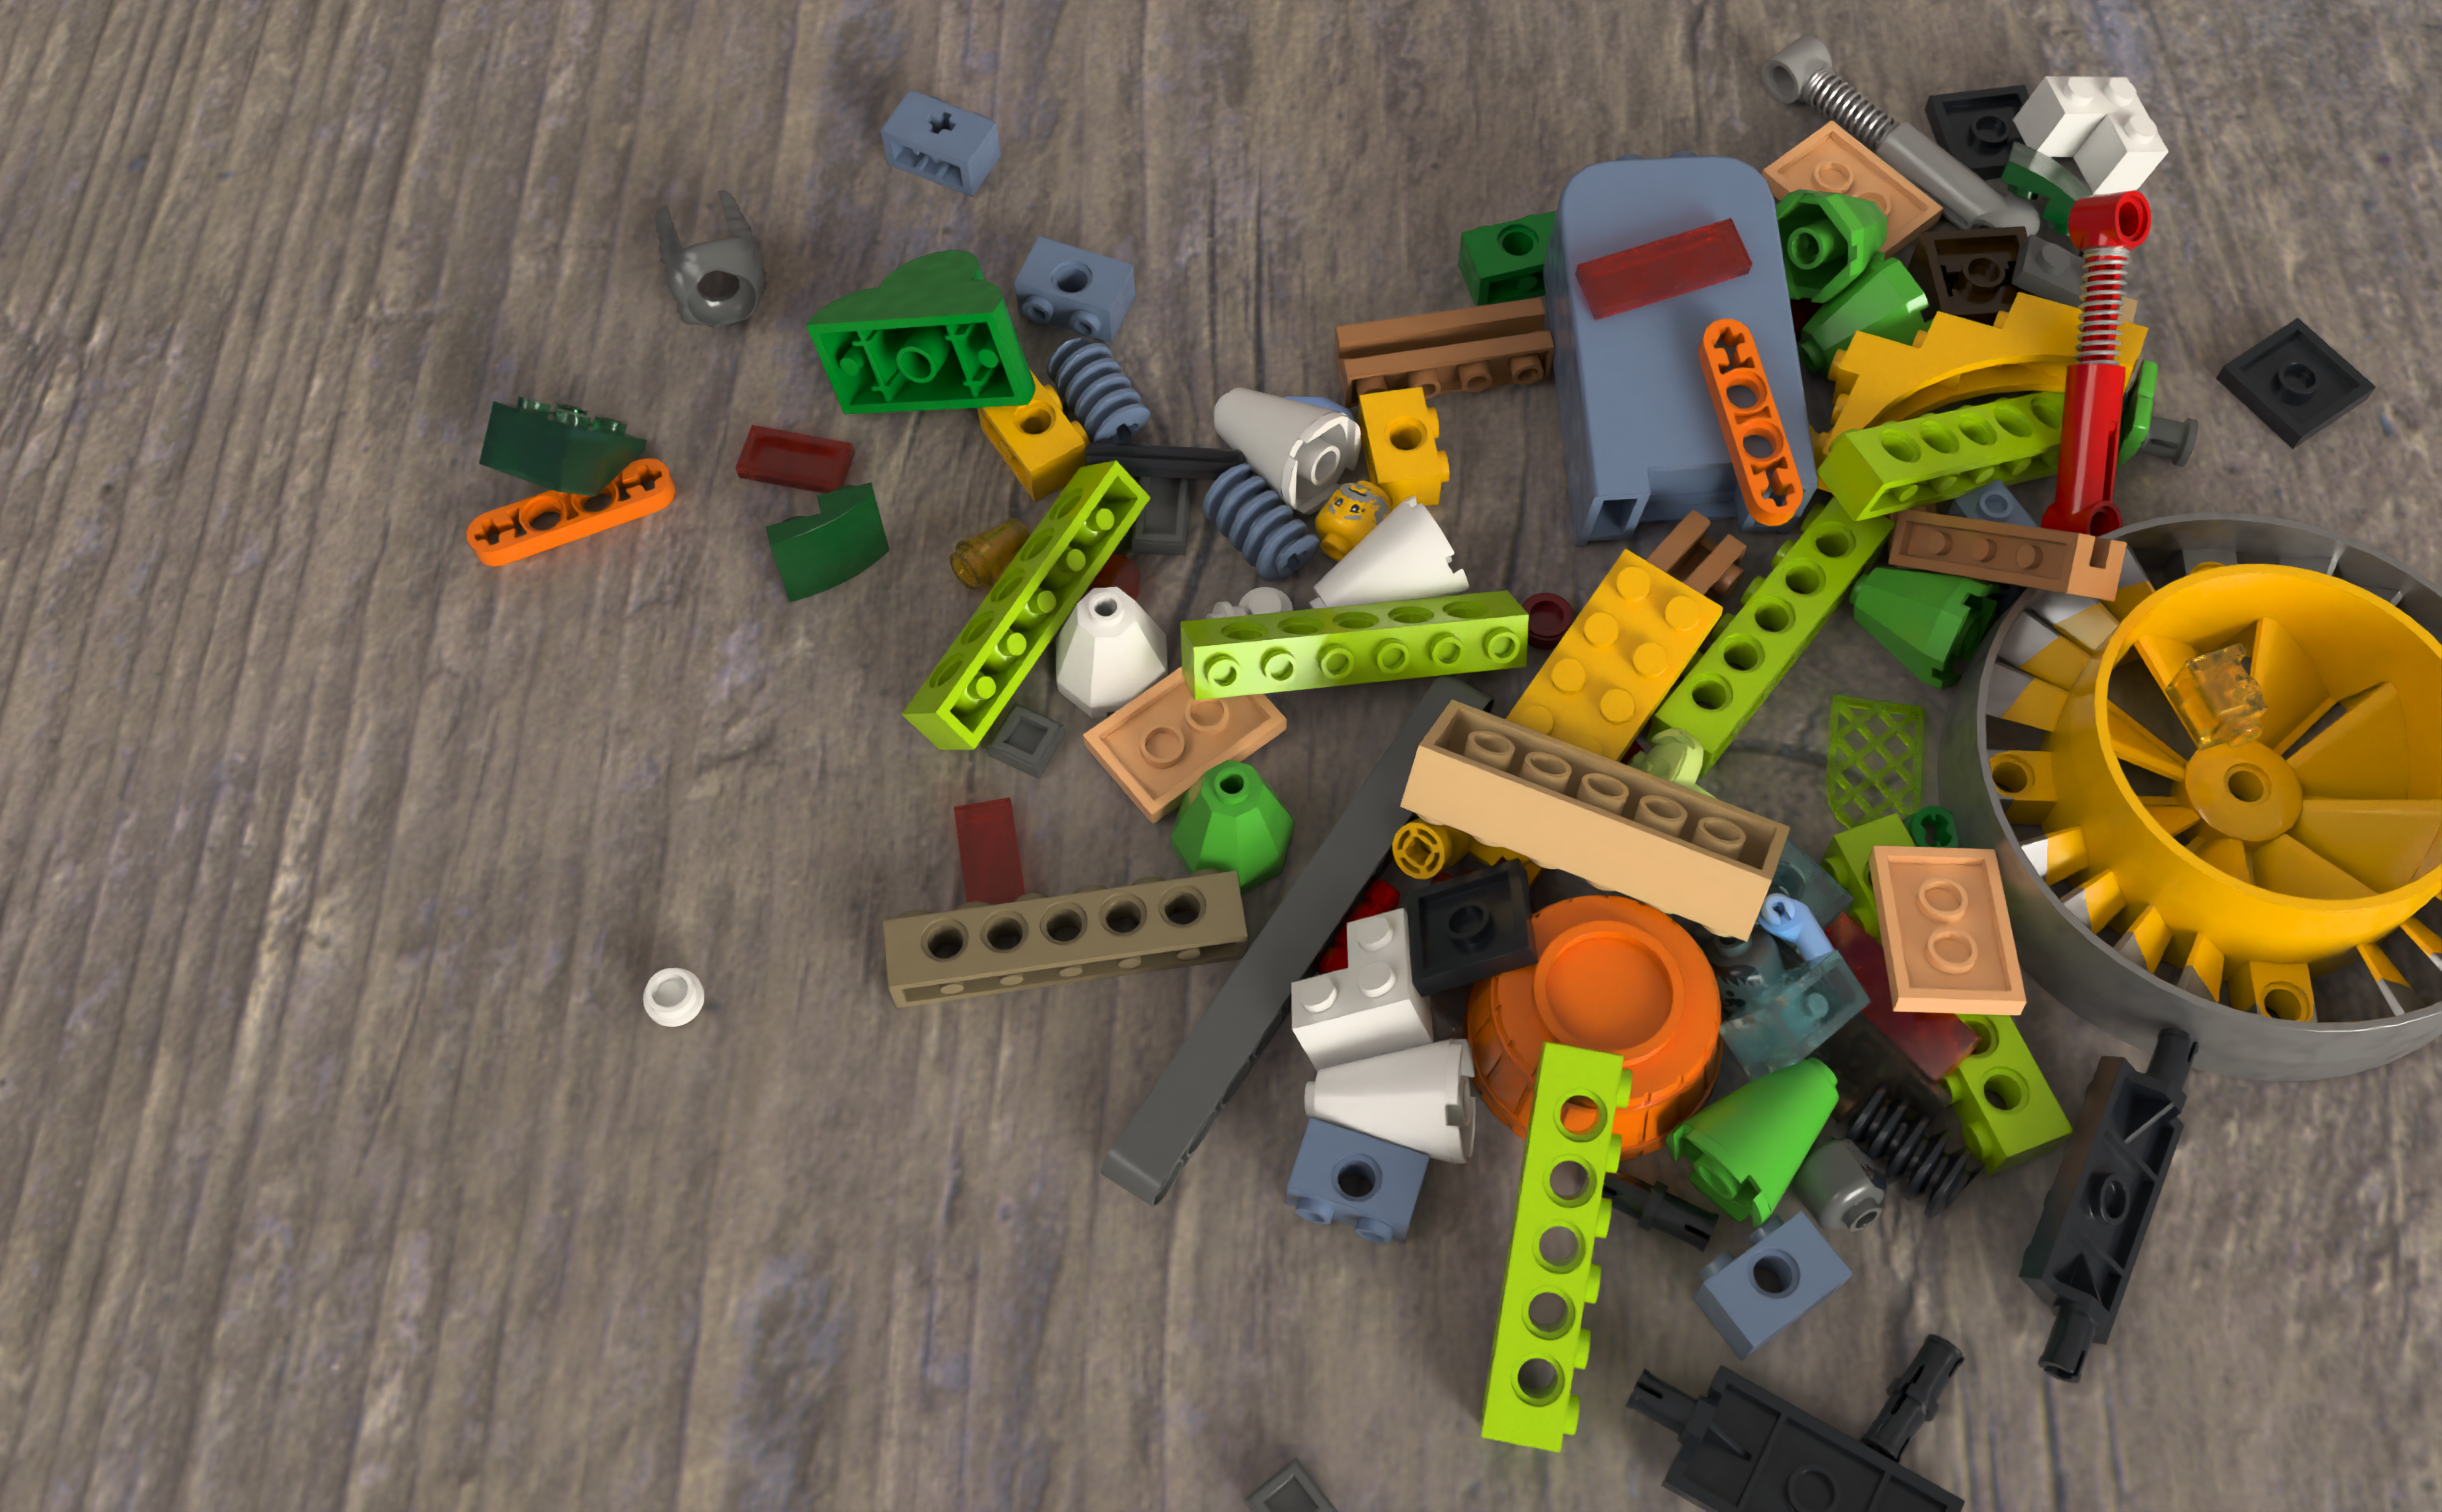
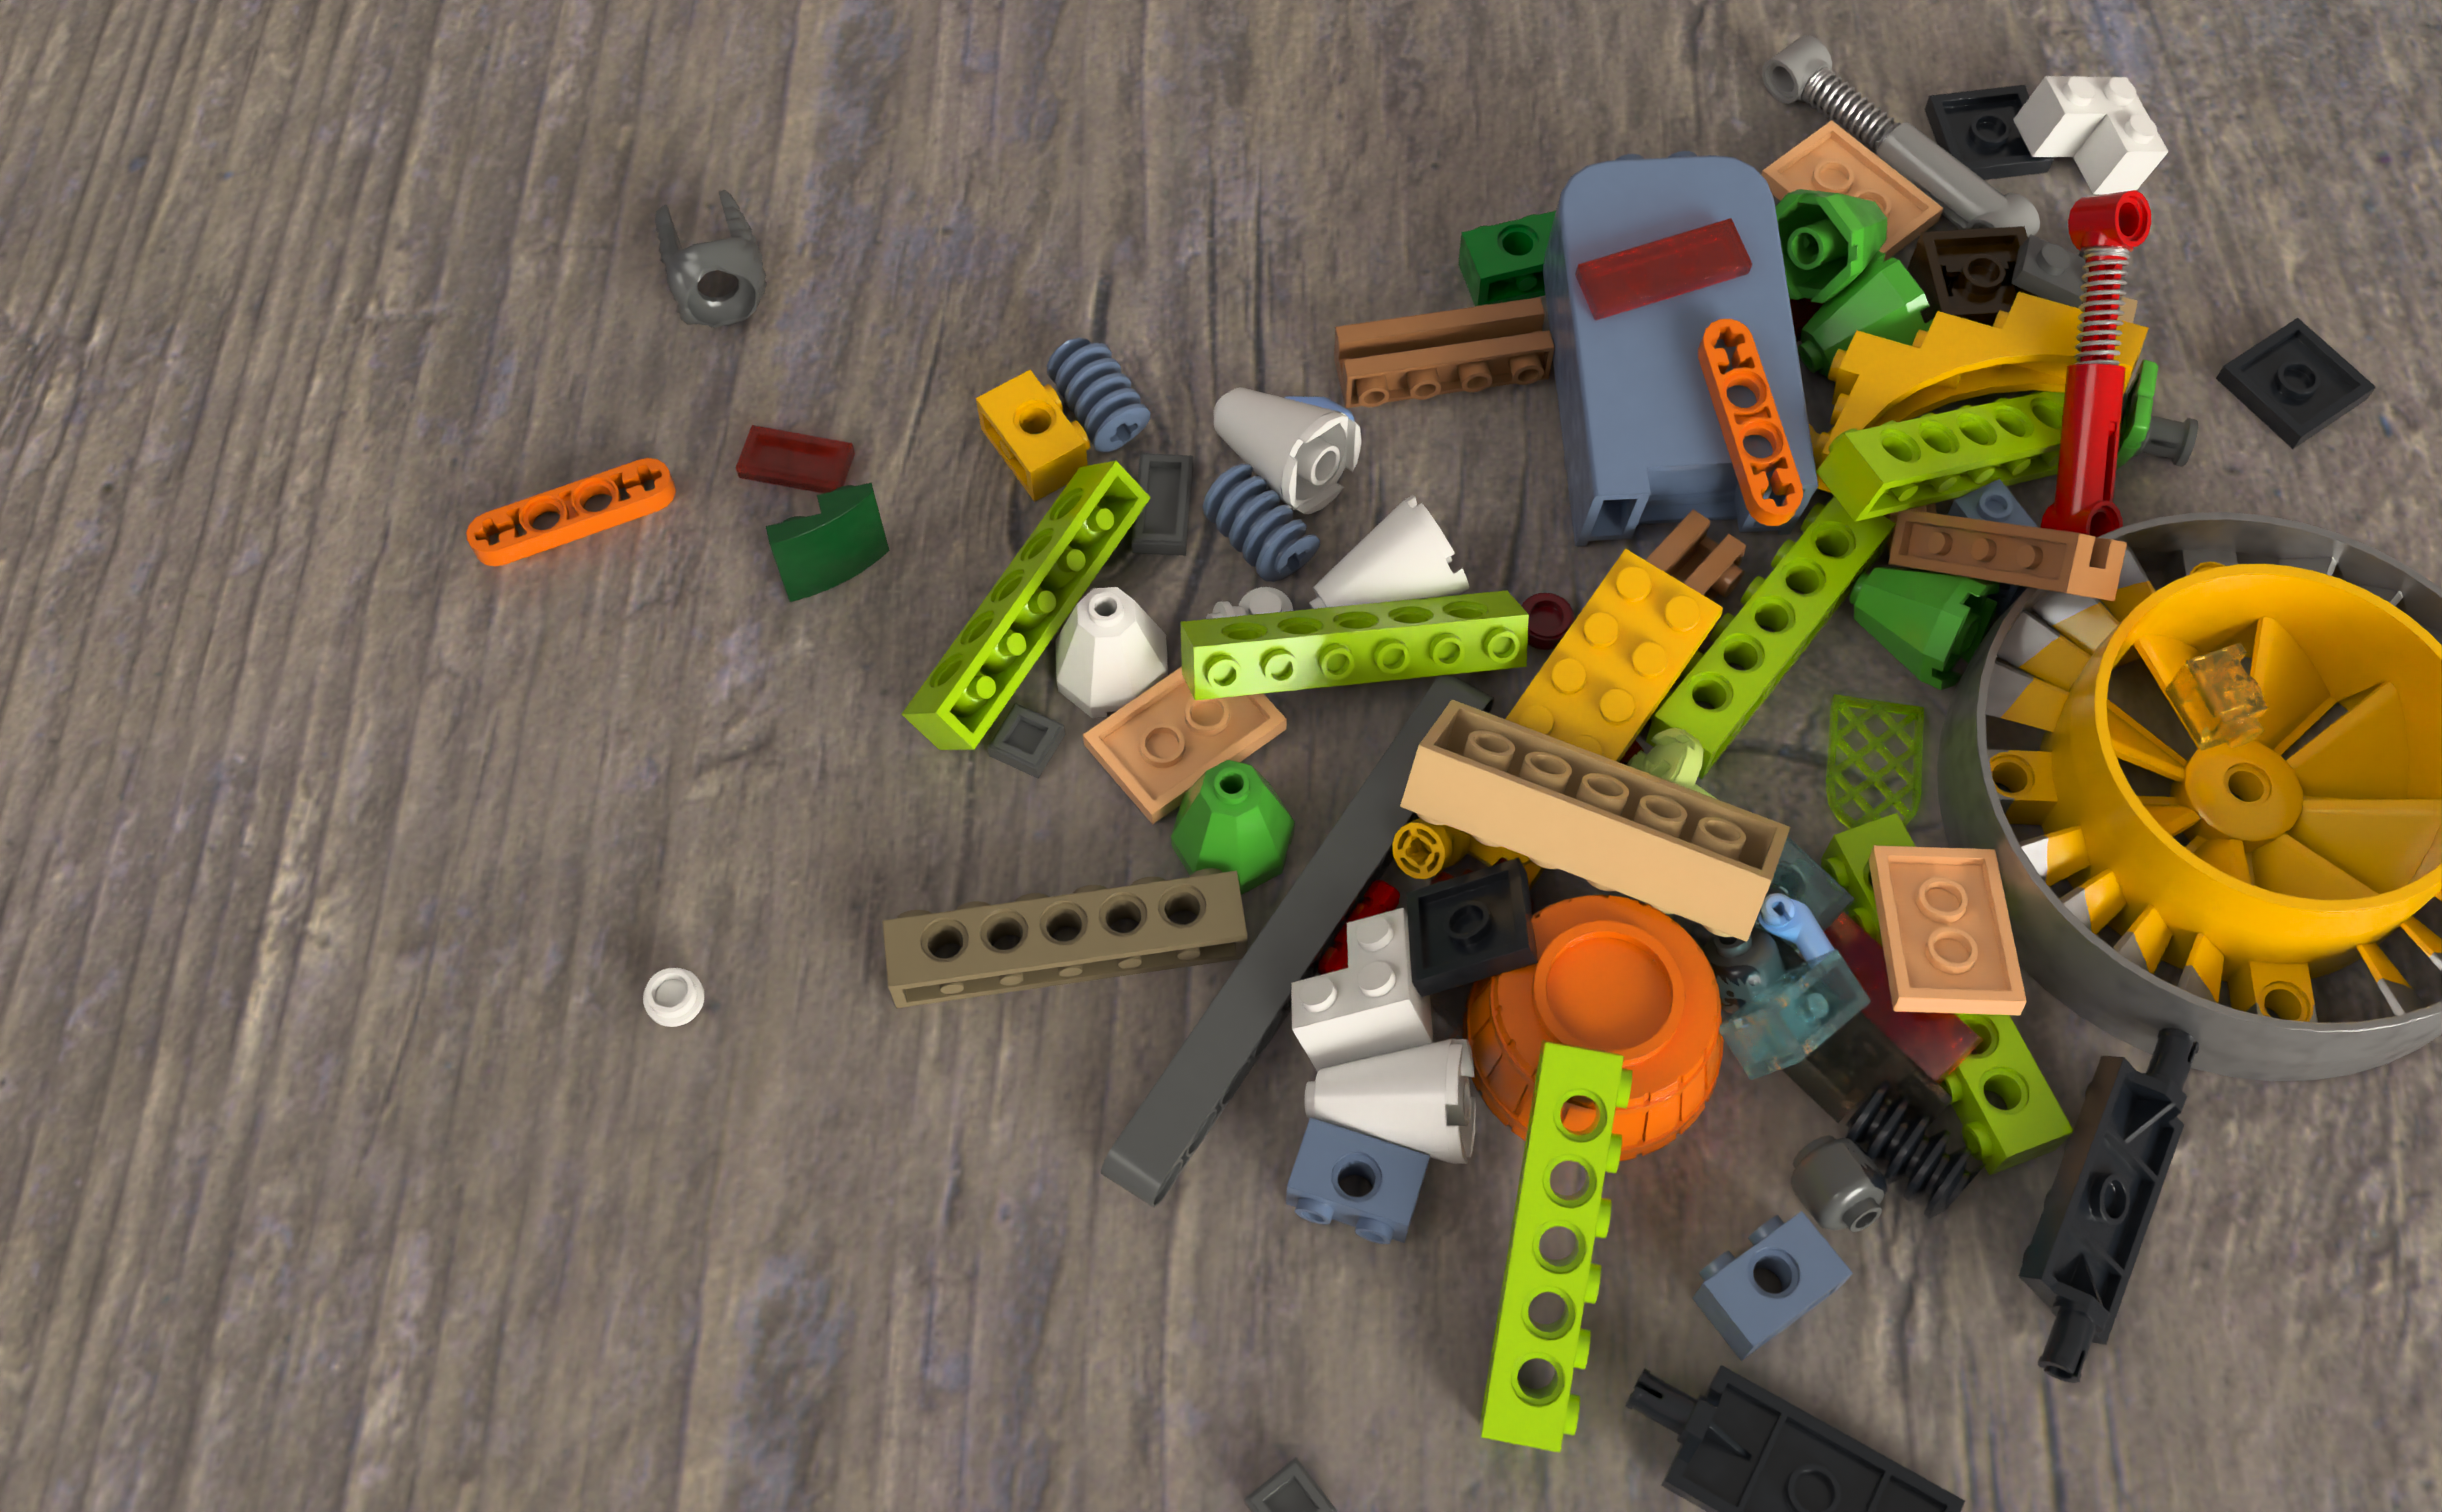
clear green slope [479,396,646,497] -> none
green brick [806,250,1036,414] -> none
sand blue brick [880,90,1001,197] -> none
clear yellow cone [949,518,1030,590] -> none
clear red tile [954,797,1026,905] -> none
sand blue brick [1014,236,1136,343] -> none
black axle [1085,442,1244,480] -> none
clear red tile [1087,554,1140,600] -> none
yellow head [1315,480,1393,562] -> none
yellow brick [1357,387,1450,510] -> none
black pin [1601,1169,1720,1252] -> none
bright green cone [1665,1056,1839,1228] -> none
black pin [1860,1334,1965,1464] -> none
green bush [1903,805,1959,848] -> none
dark green slope [2000,141,2093,236] -> none

